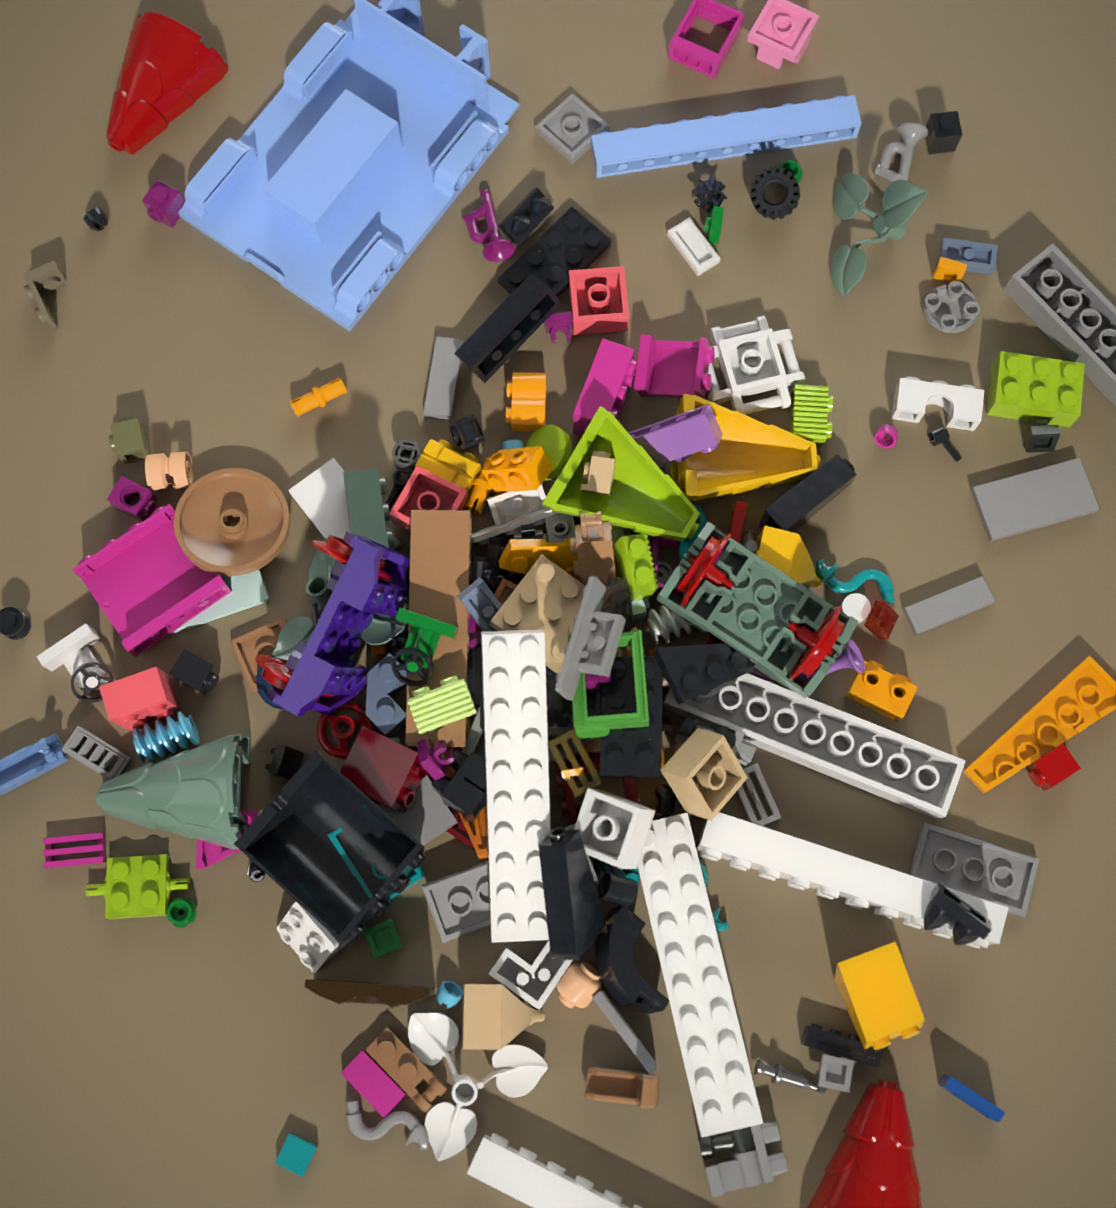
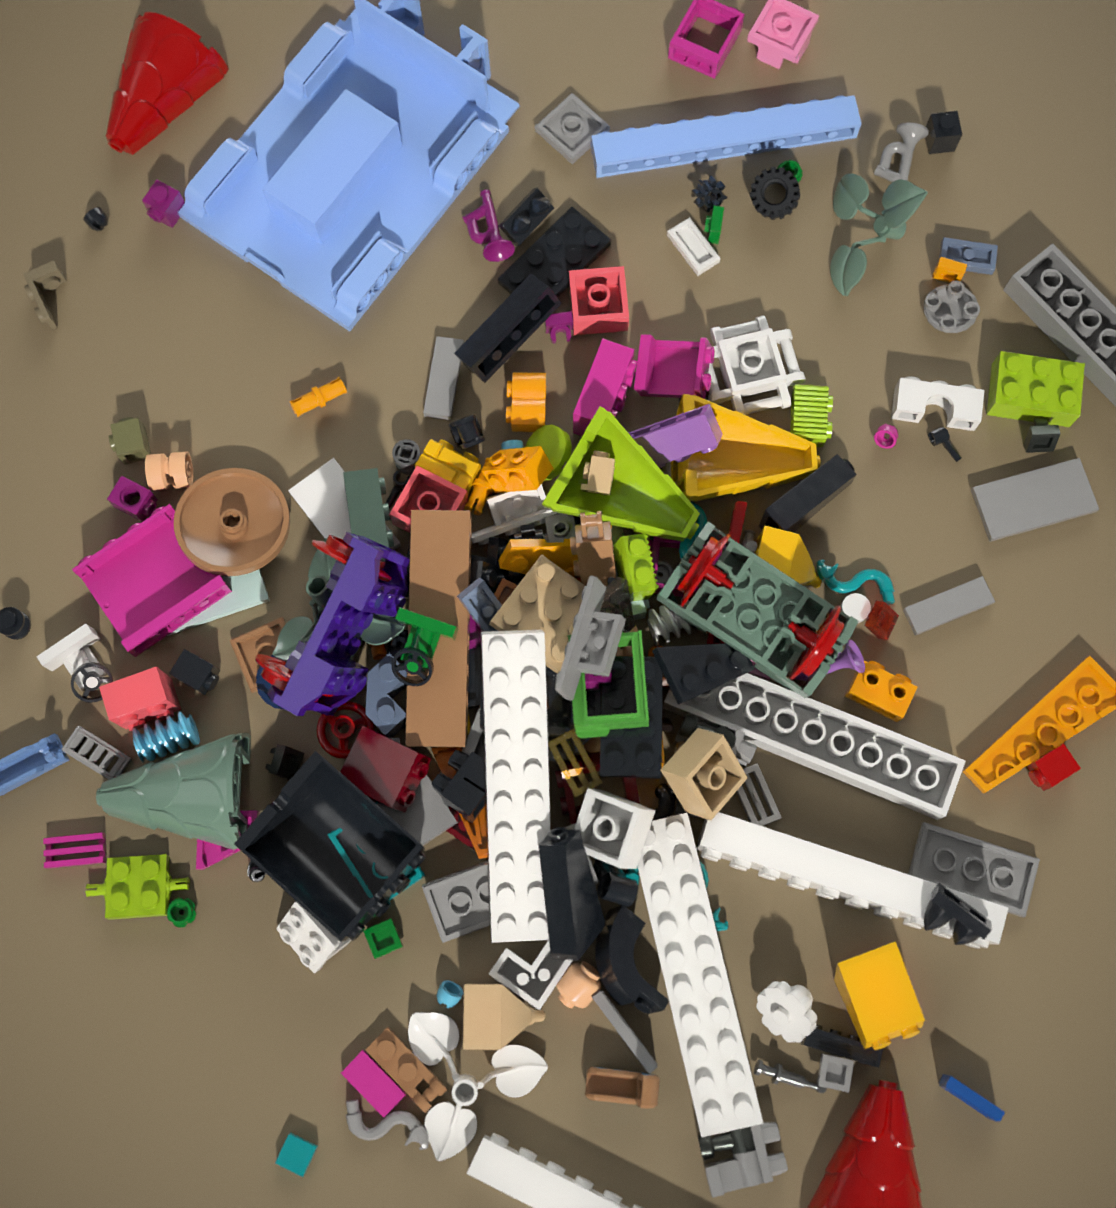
dark brown slope [305,979,436,1008] -> none
yellowish green brick [407,675,478,734] -> none
magenta tile [417,737,455,781] -> none
none -> white plant [756,981,817,1043]

